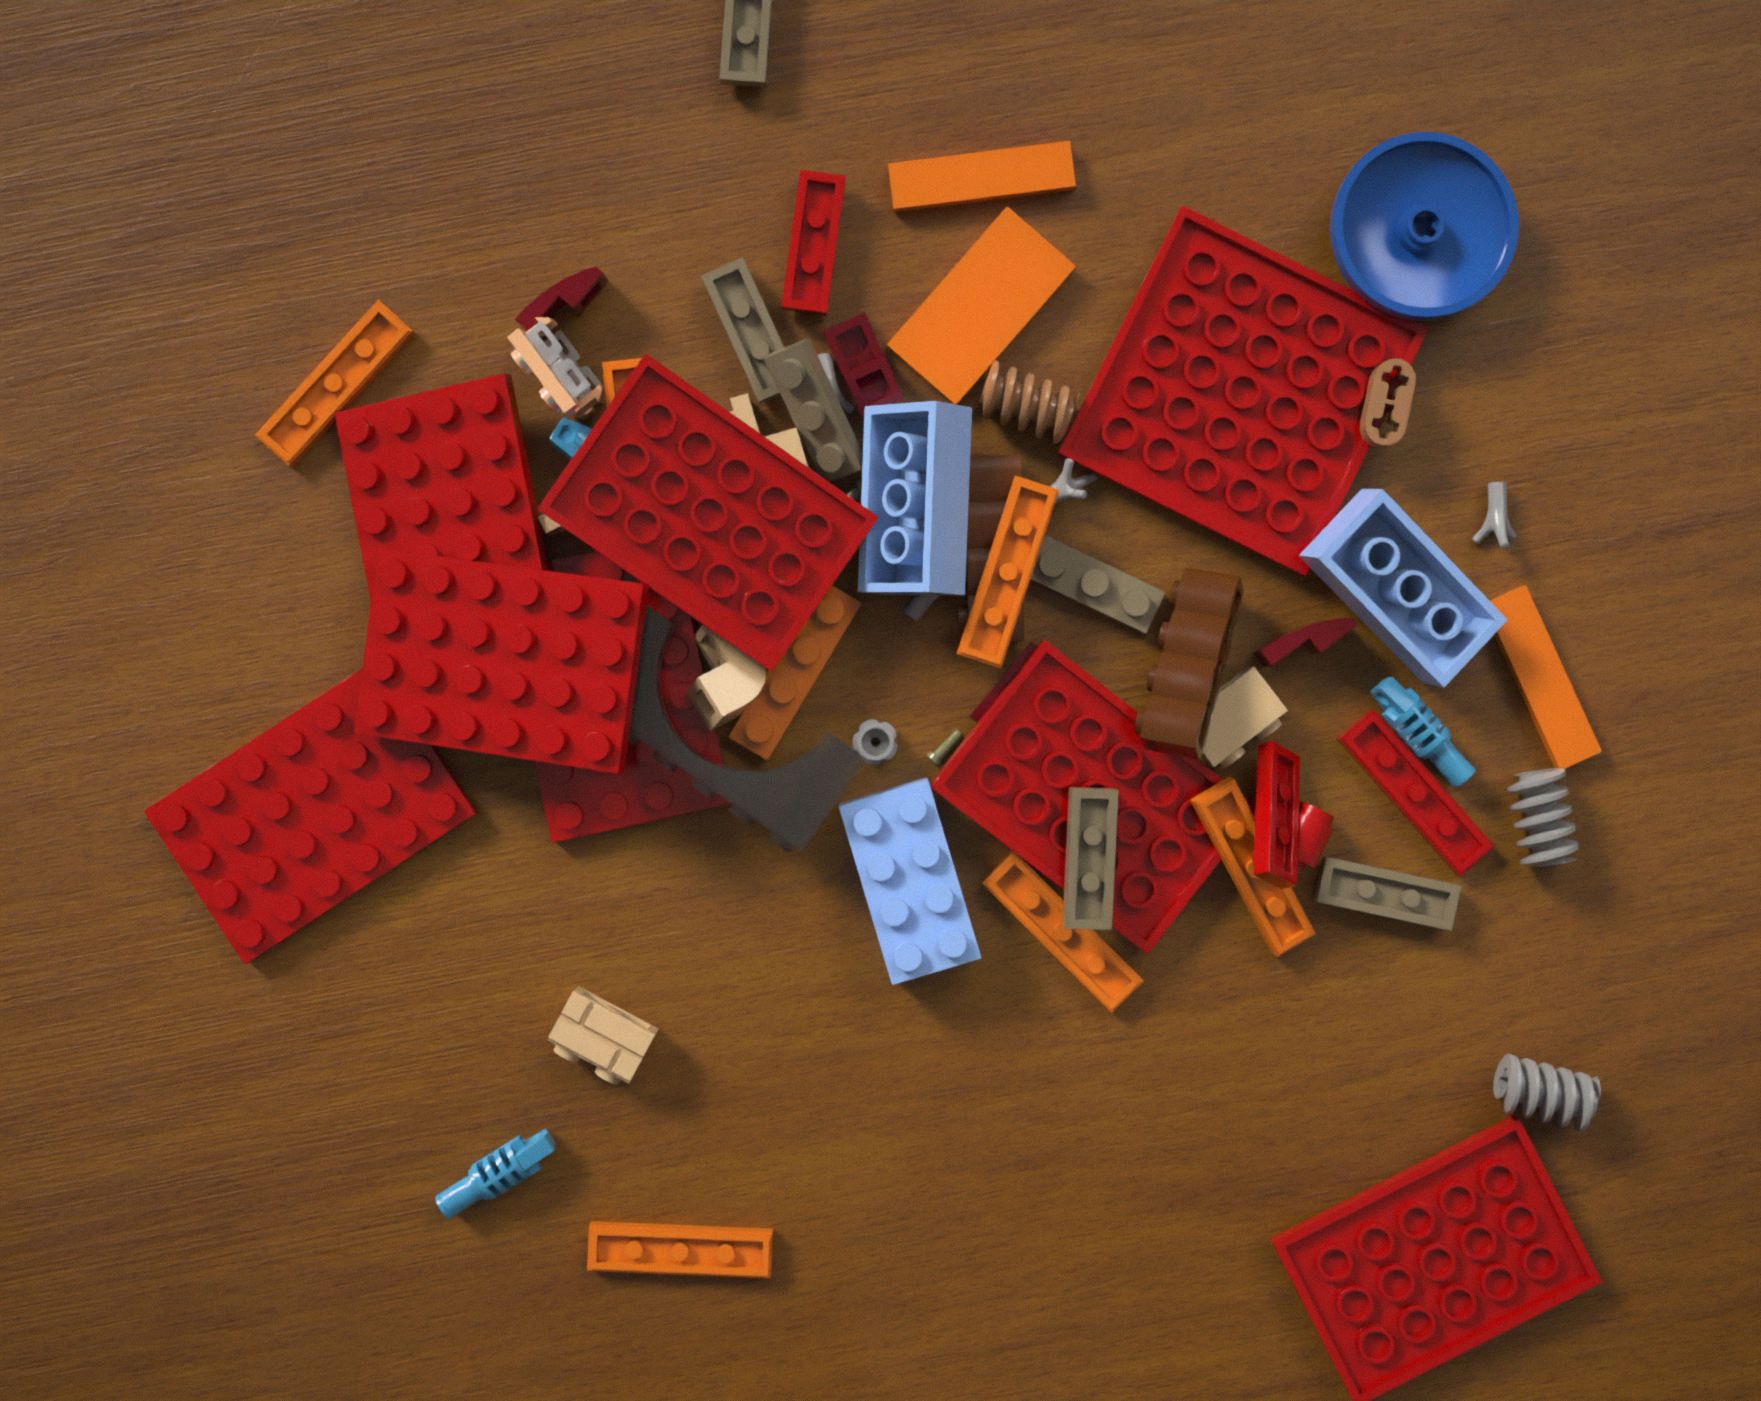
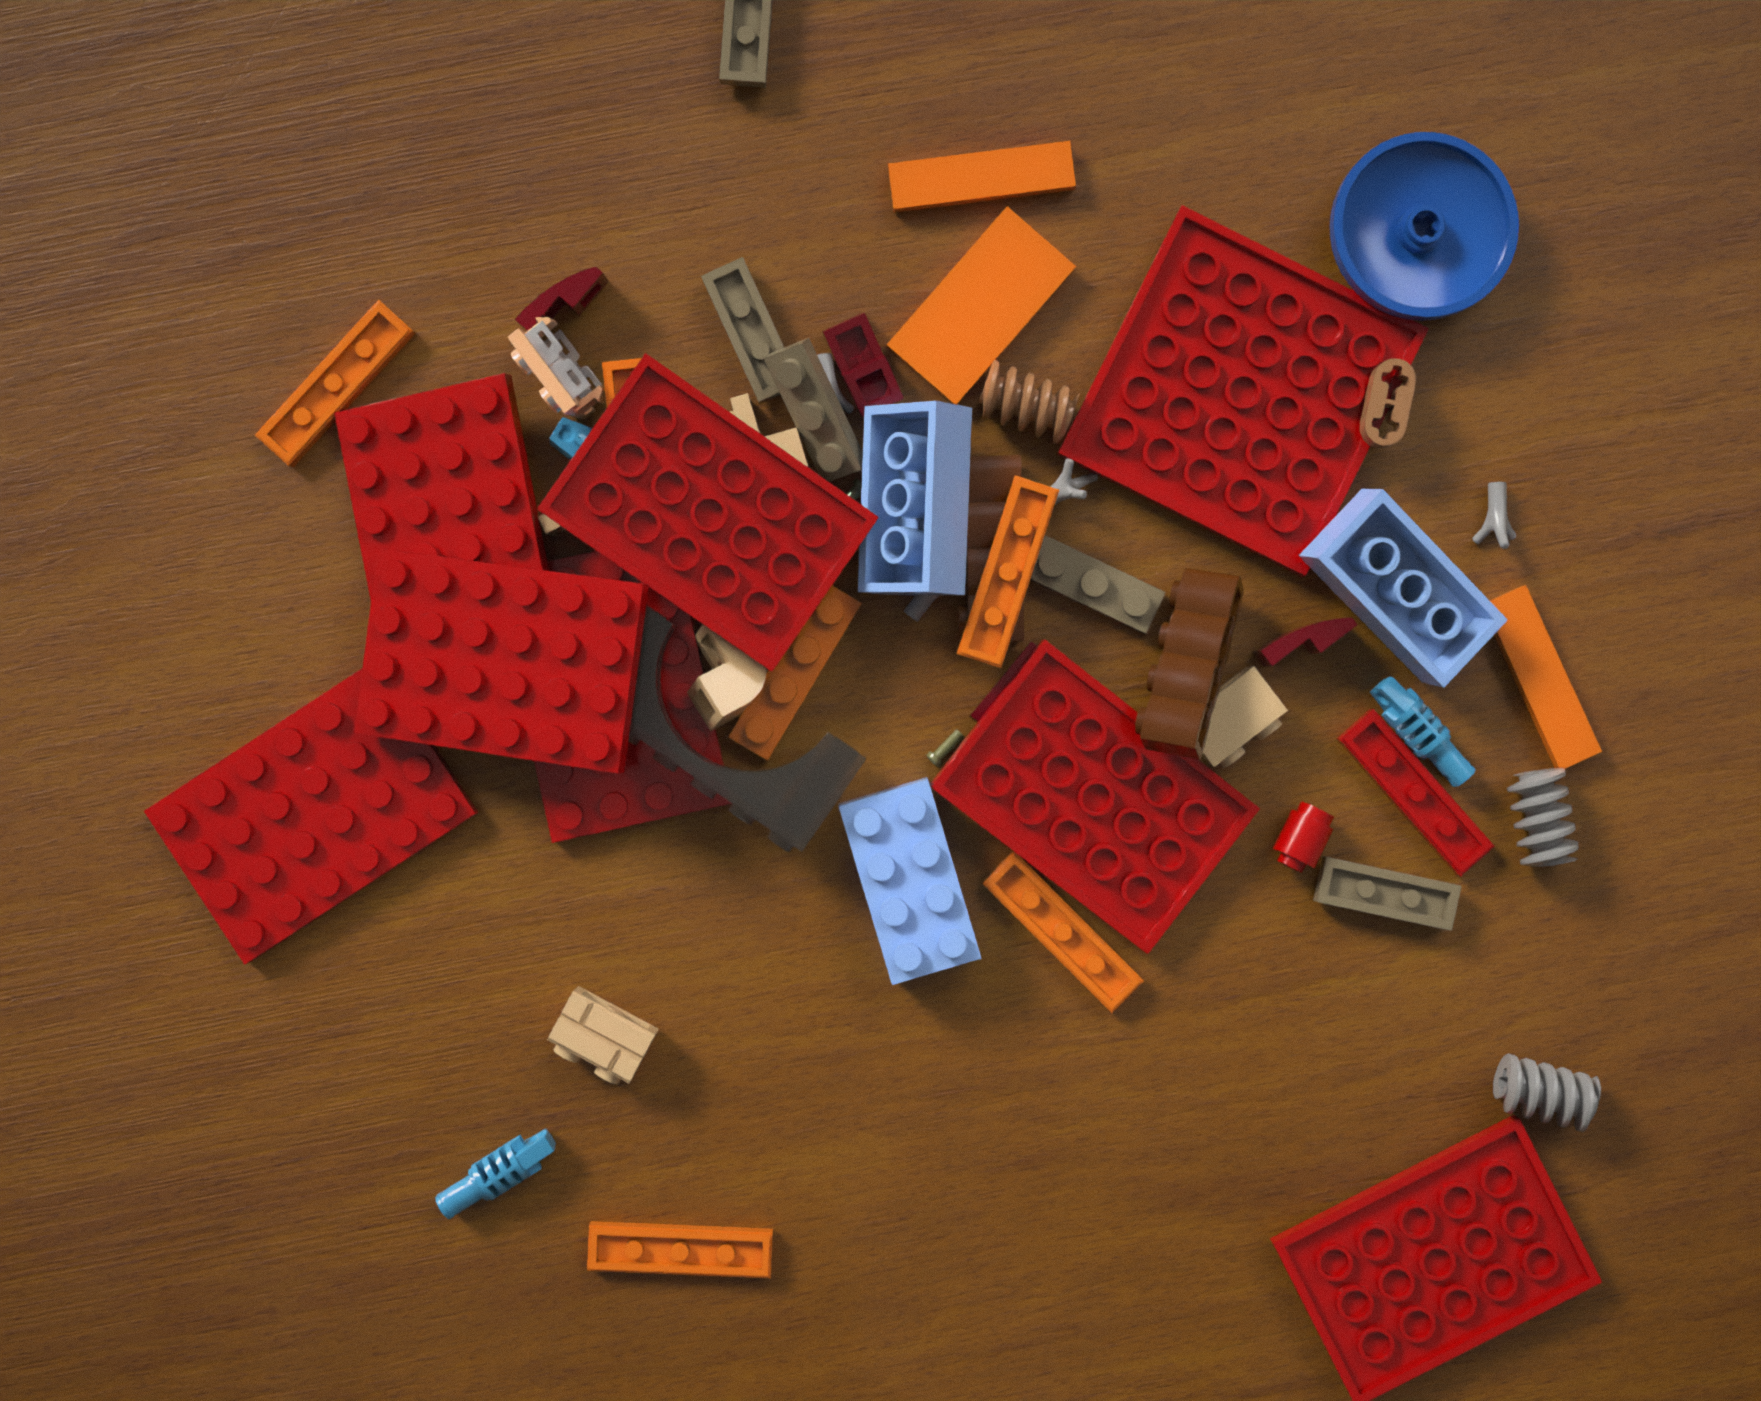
red plate [781,169,846,316] -> none
light grey plate [853,719,898,765] -> none
dark tan plate [1062,787,1119,930] -> none
orange tile [1190,776,1316,957] -> none
red plate [1252,741,1300,889] -> none

